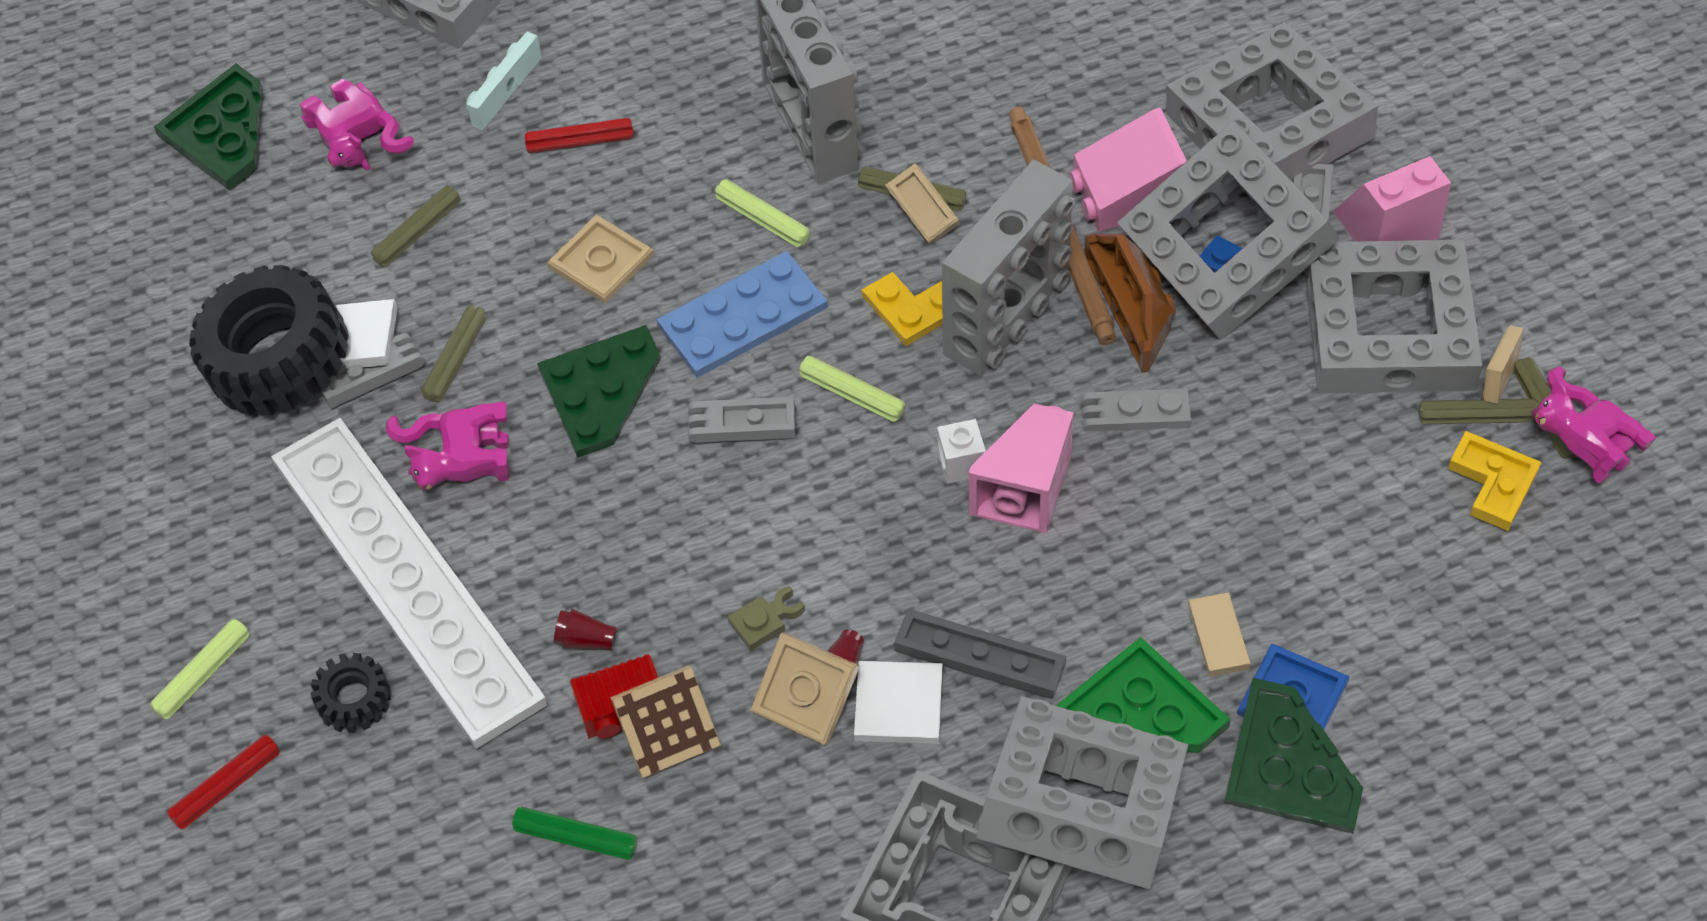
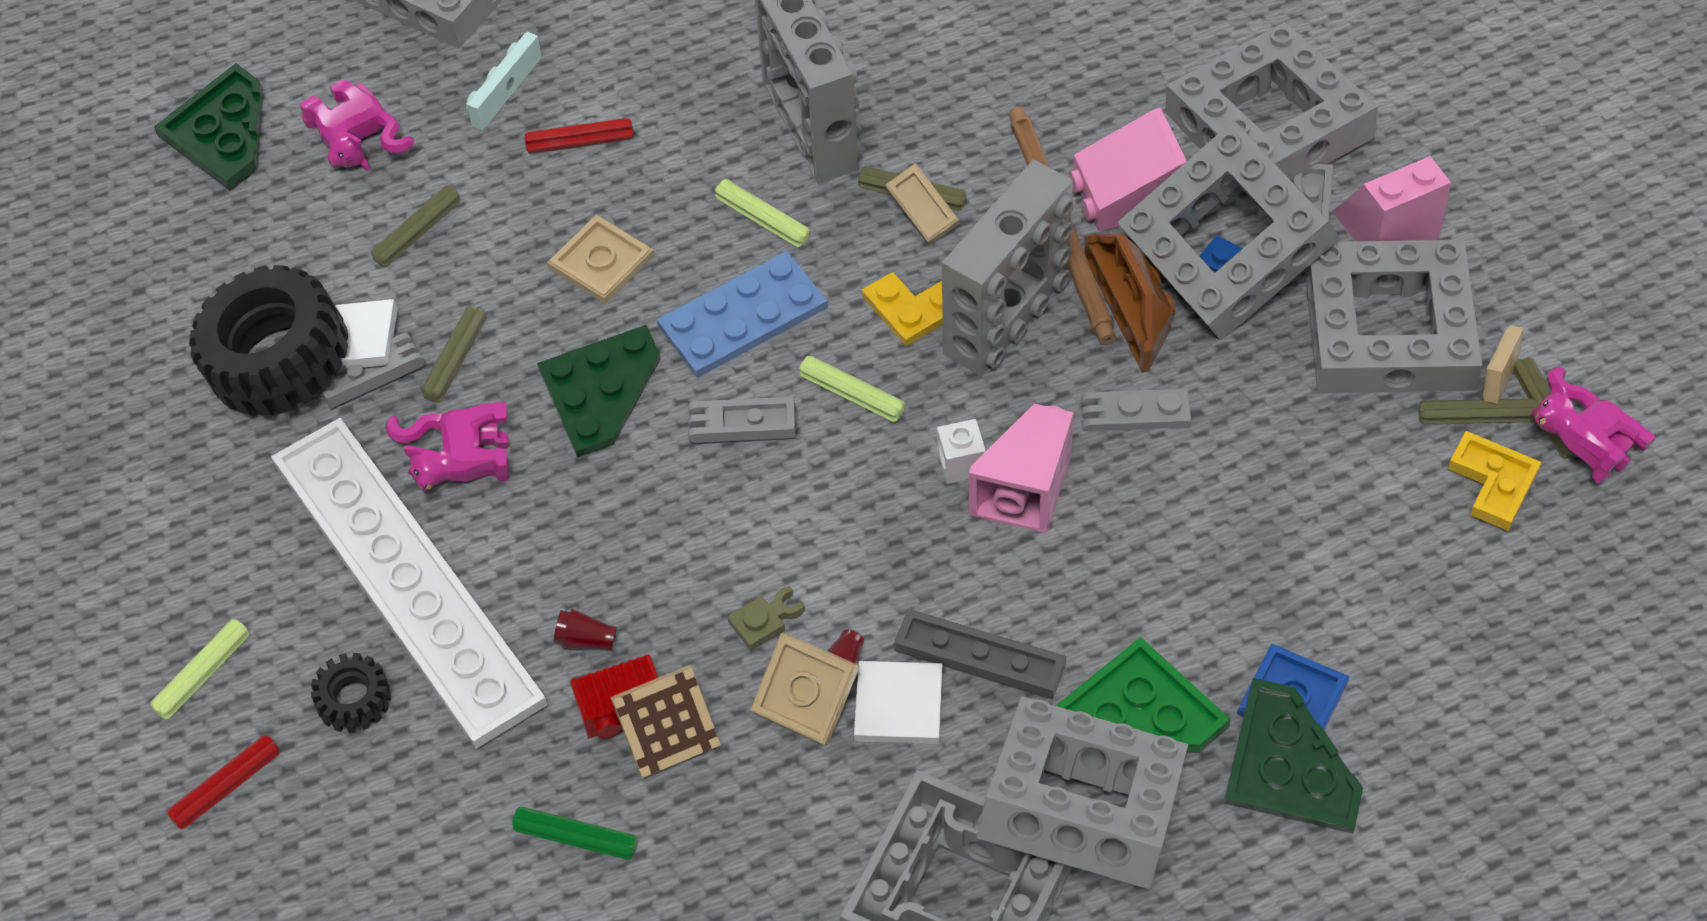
tan tile [1188,593,1250,677] -> none

